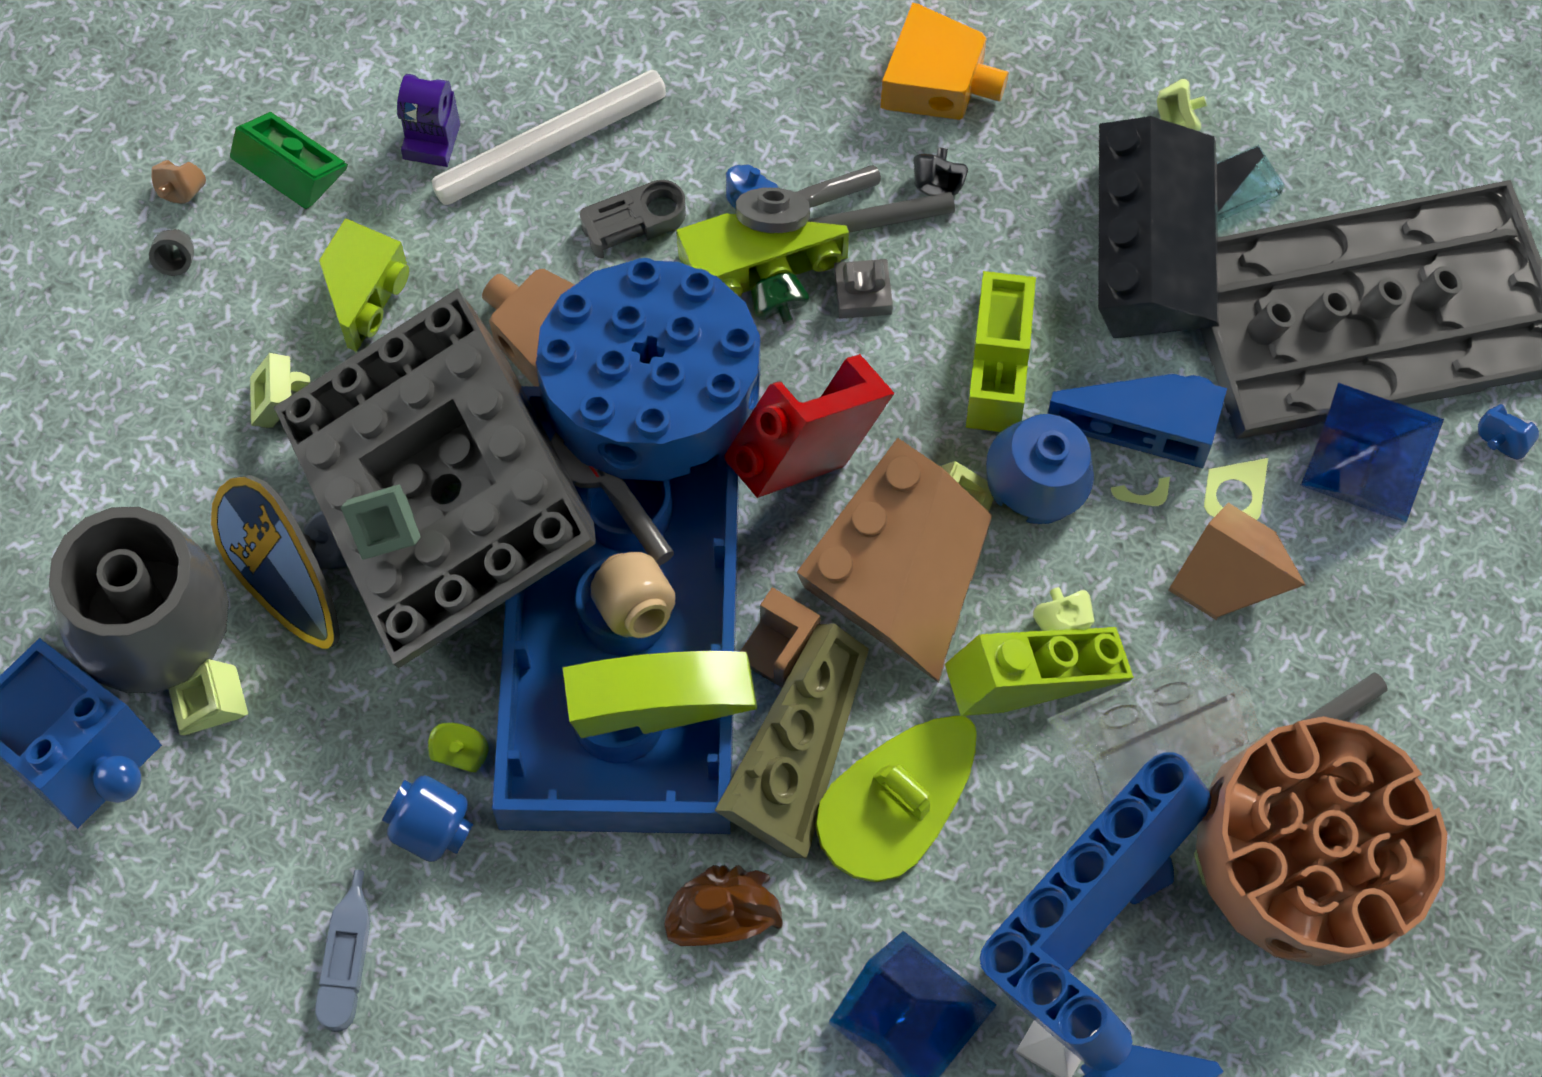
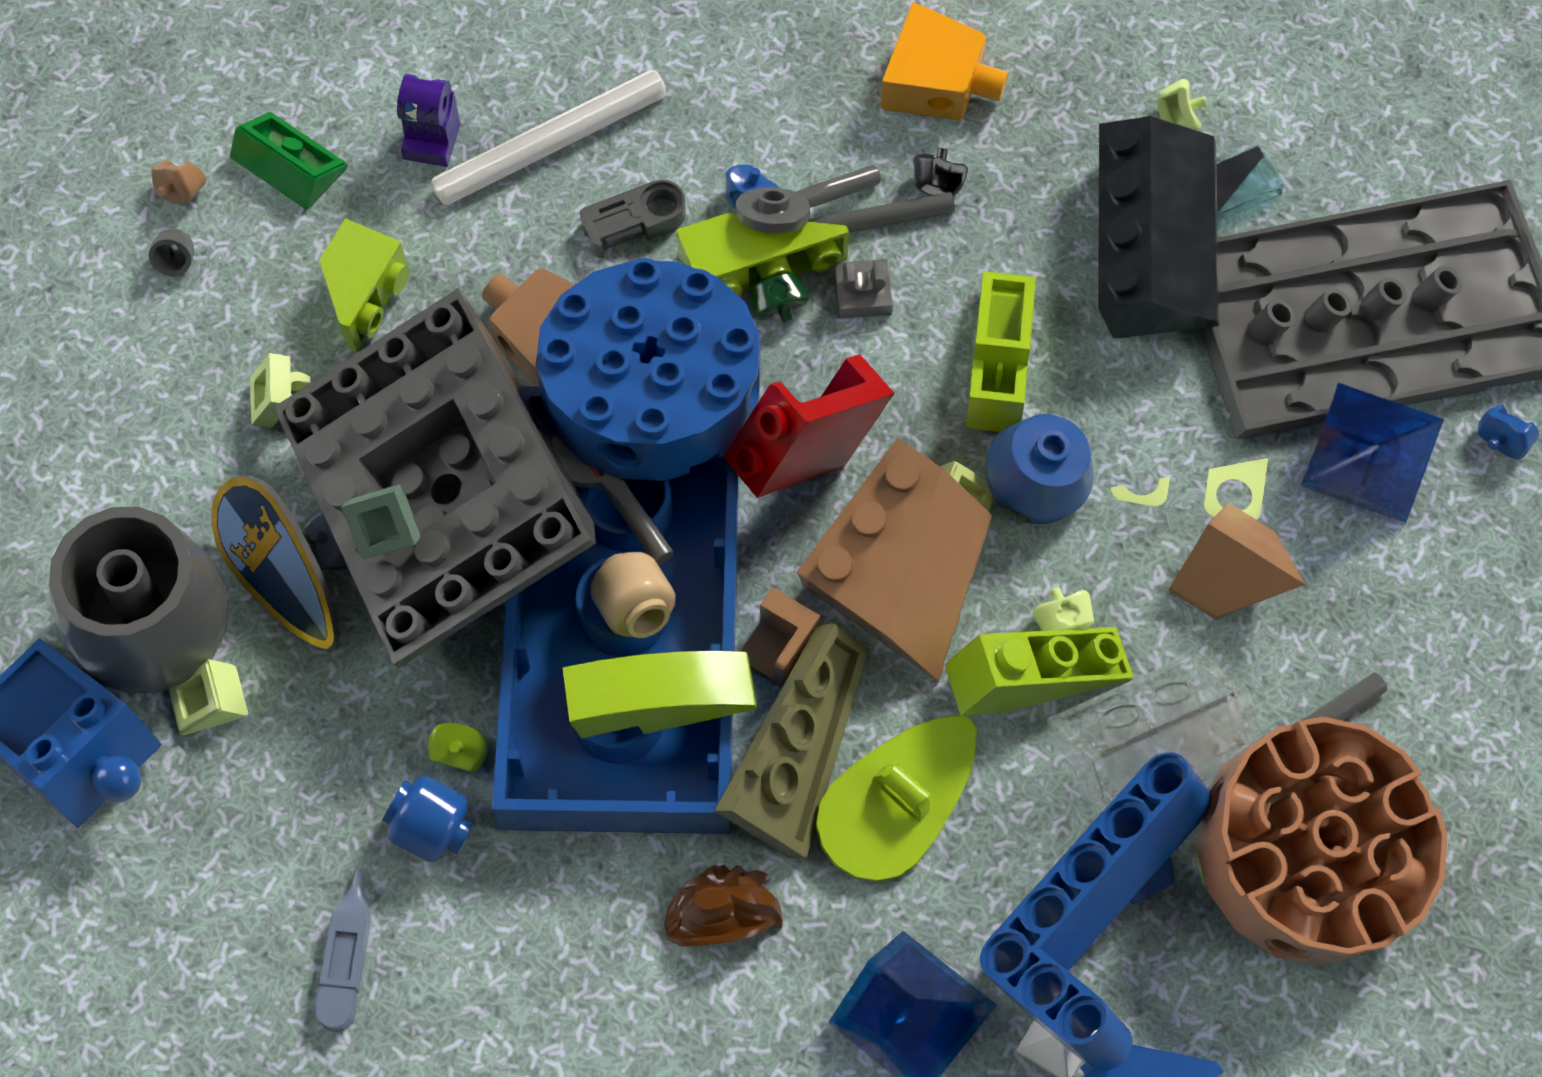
blue slope [1047,374,1227,469] -> none

